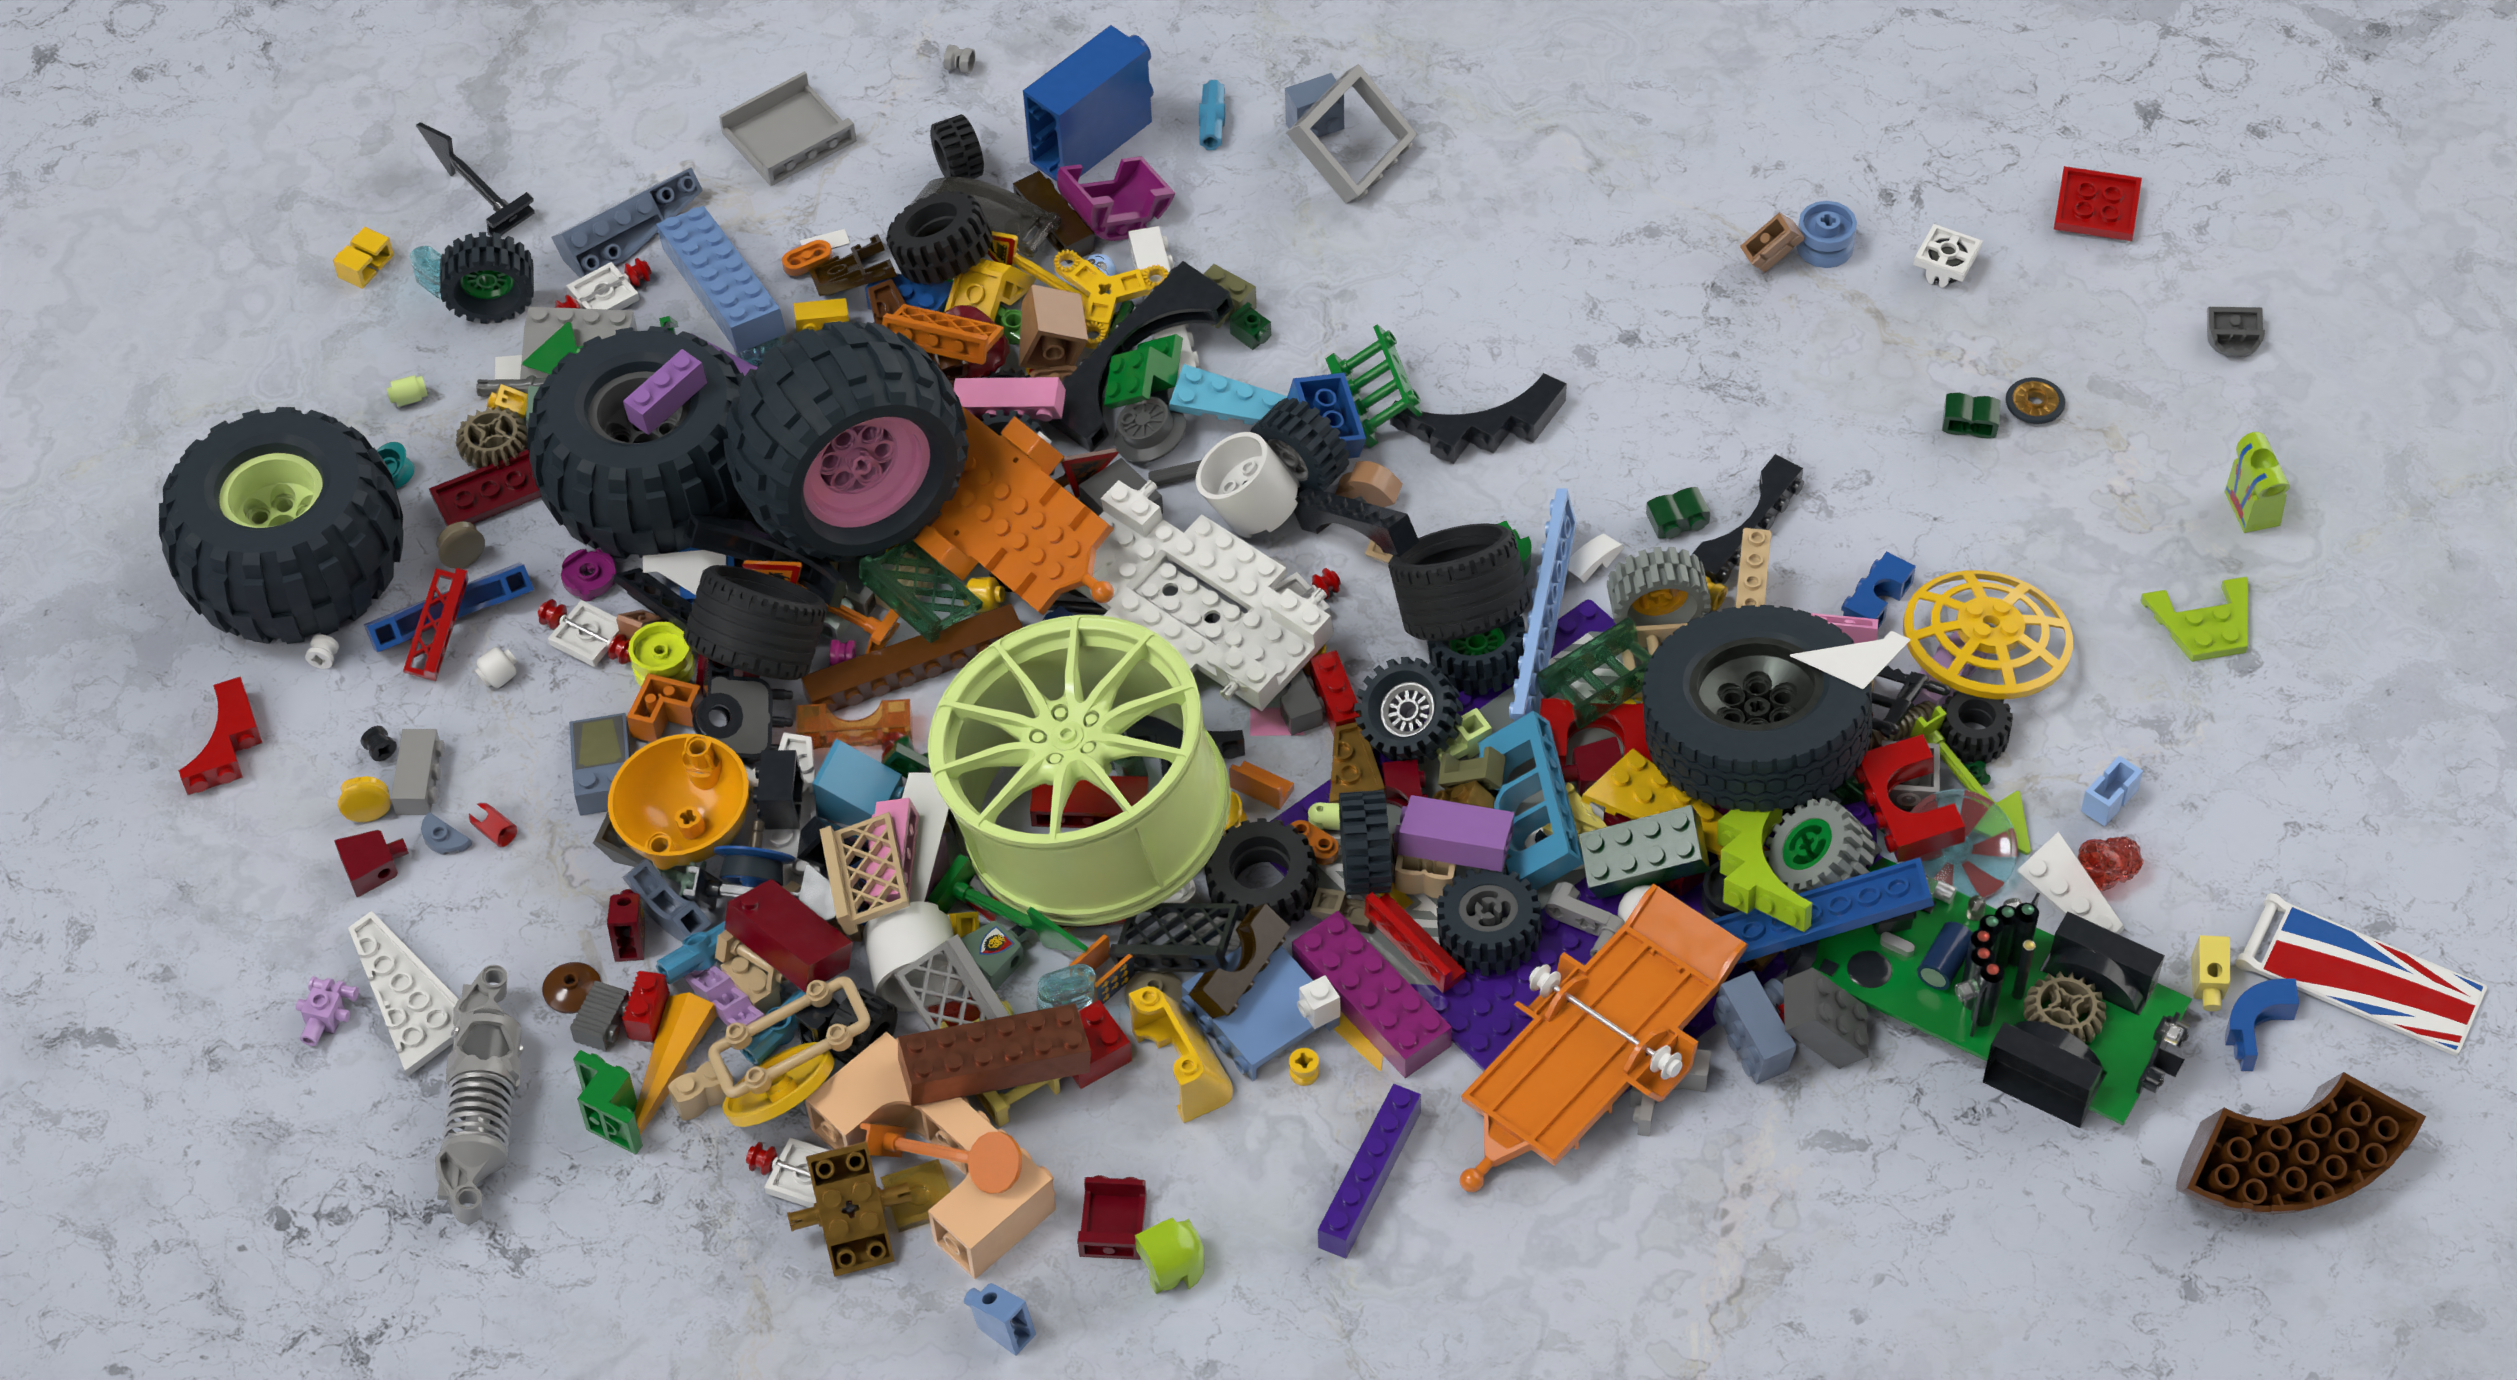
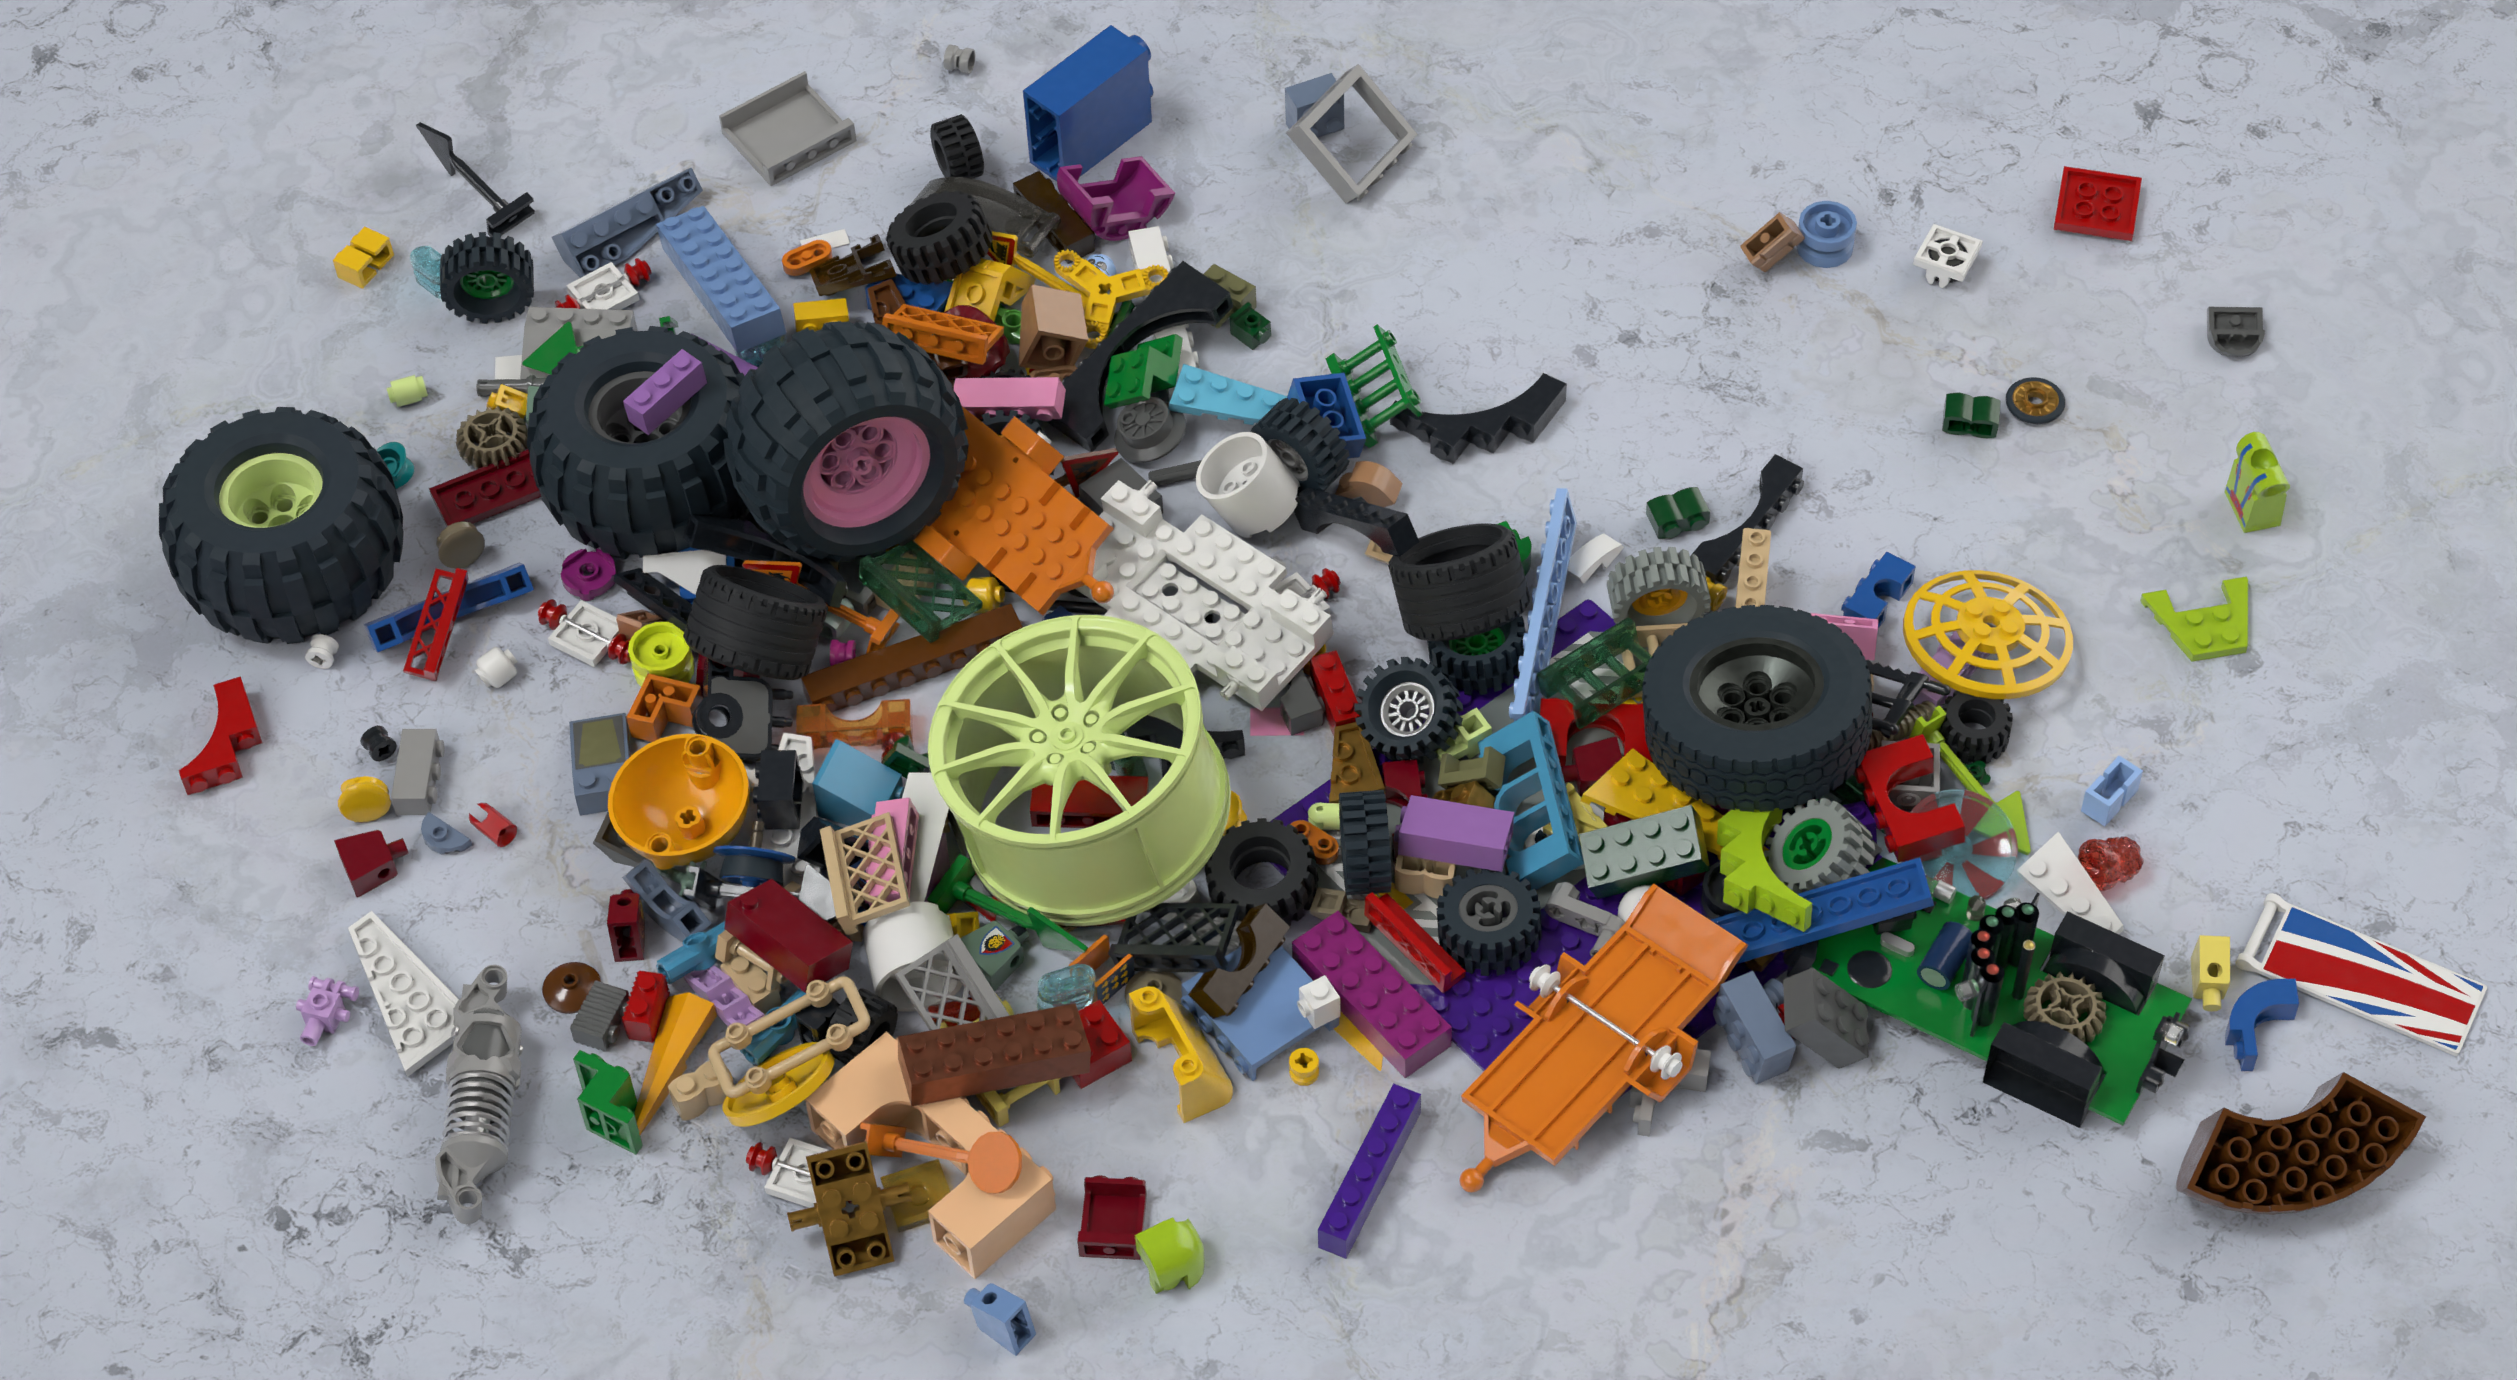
dark azure piece [1199,80,1225,150] -> none
orange panel [1229,761,1294,810] -> none
white sticker [1790,631,1910,689] -> none

